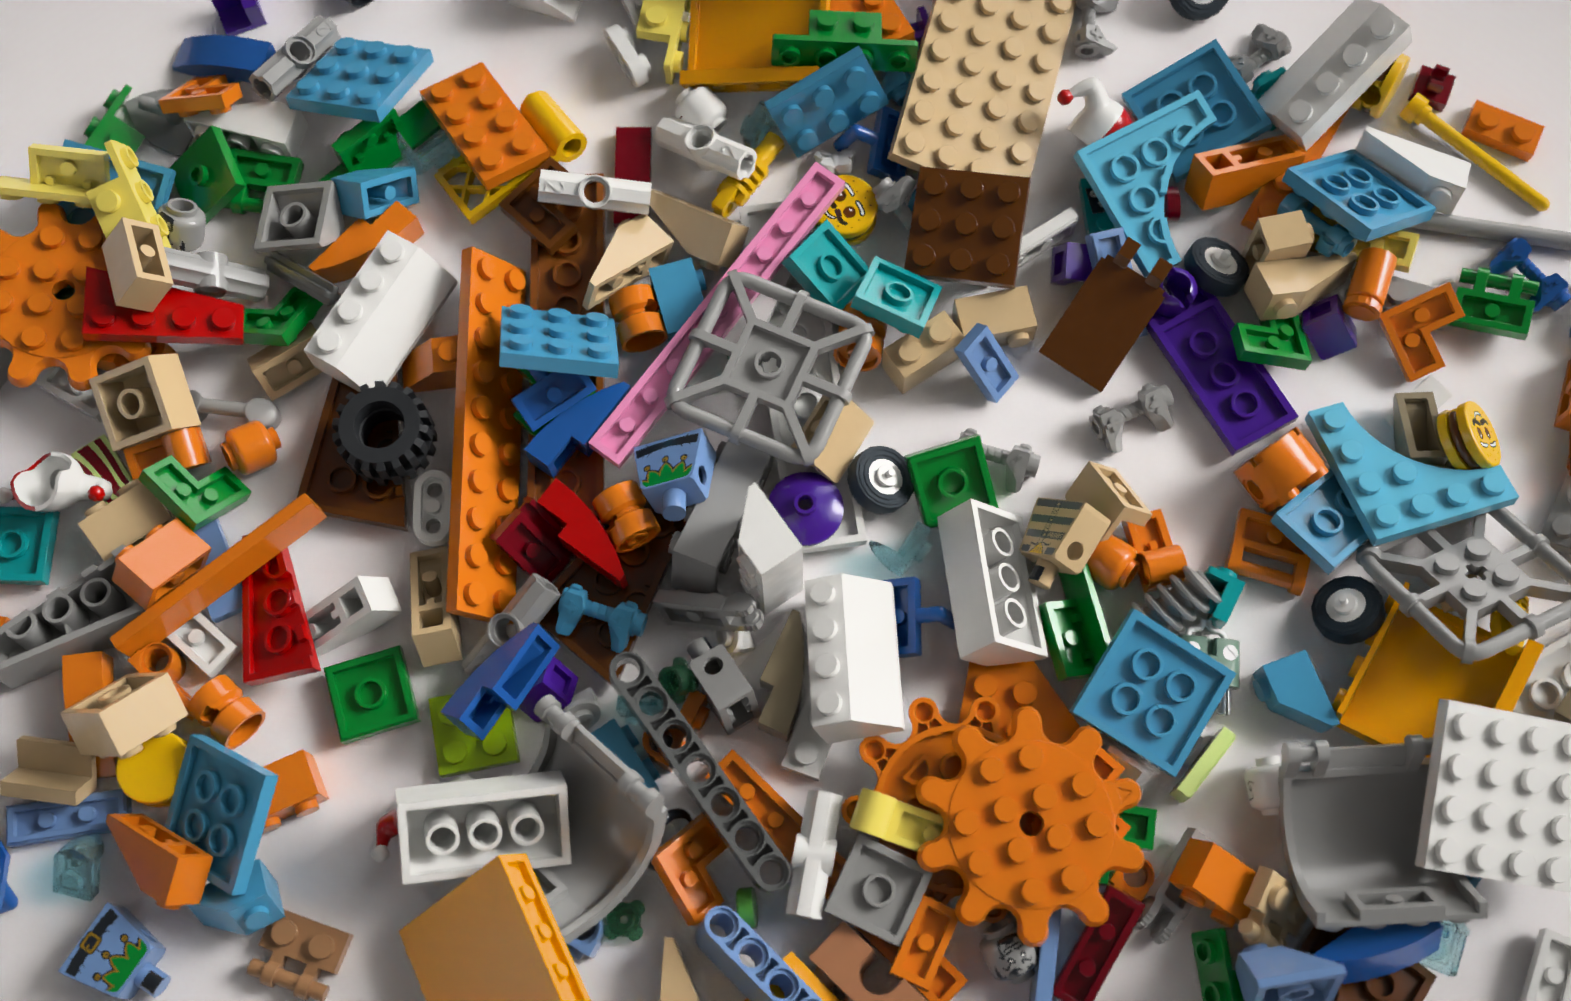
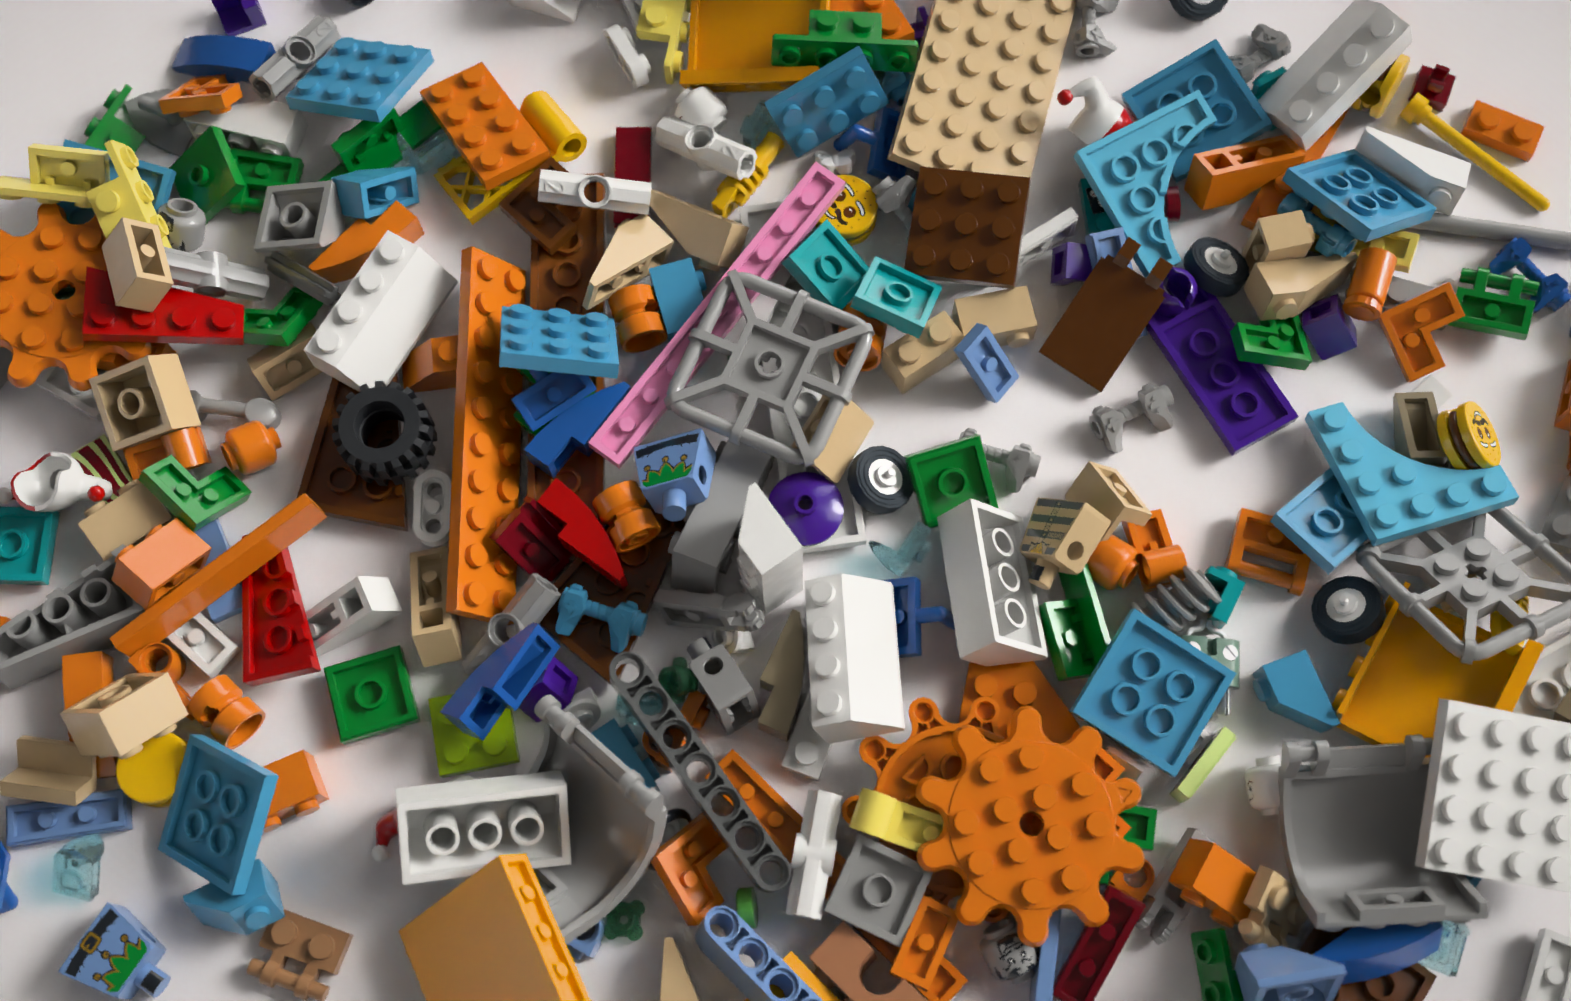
orange slope [106,813,213,910] -> none
orange brick [1233,426,1329,514] -> none

